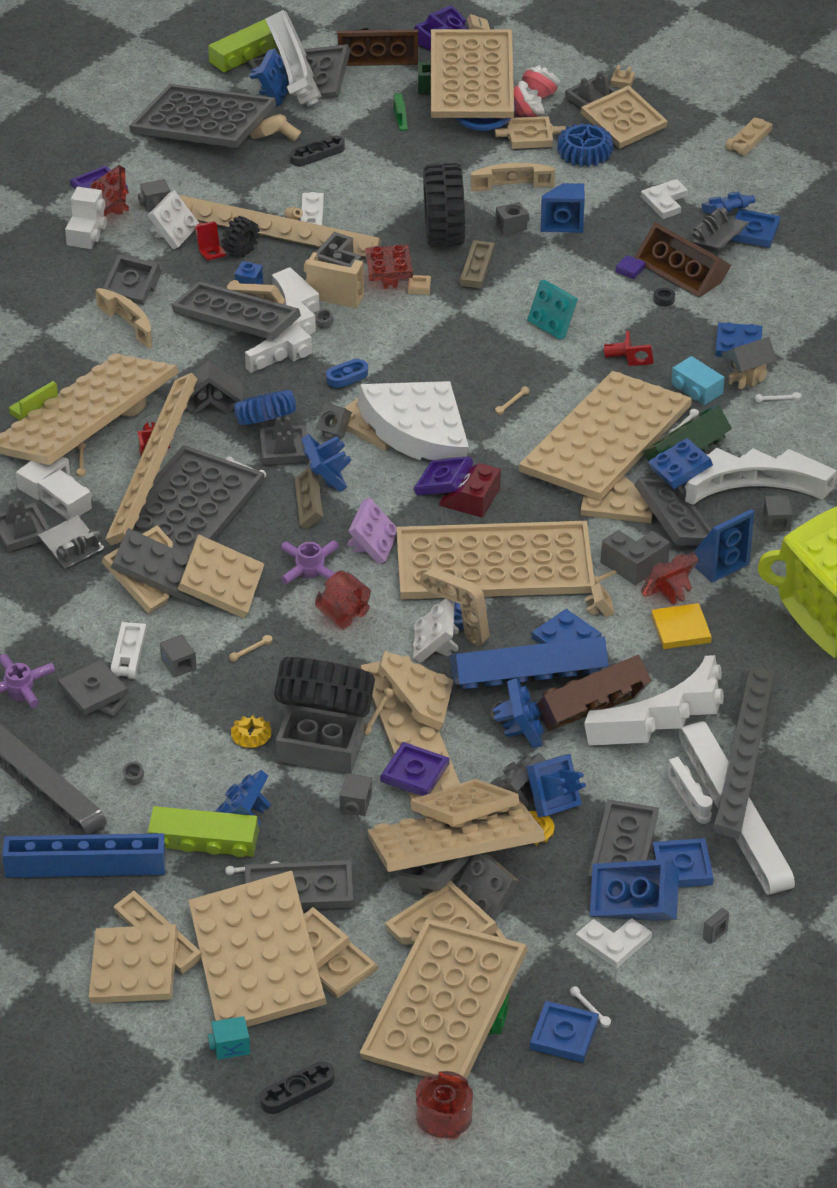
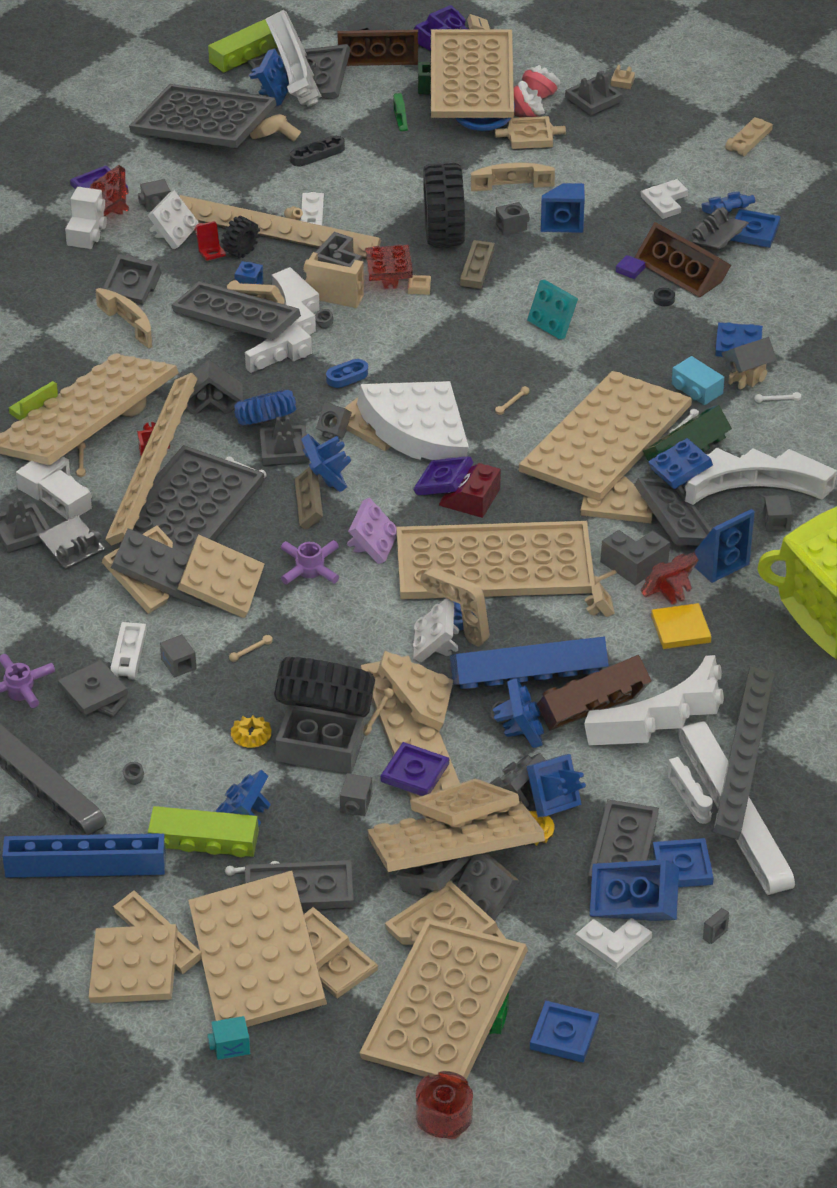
black beam [260,1062,335,1114] -> none
clear red brick [315,570,371,630] -> none
blue plate [532,609,602,644] -> none
blue gear [557,123,613,168] -> none
white hinge [570,986,611,1028] -> none
tan plate [580,85,668,149] -> none
red bracket [604,331,654,366] -> none

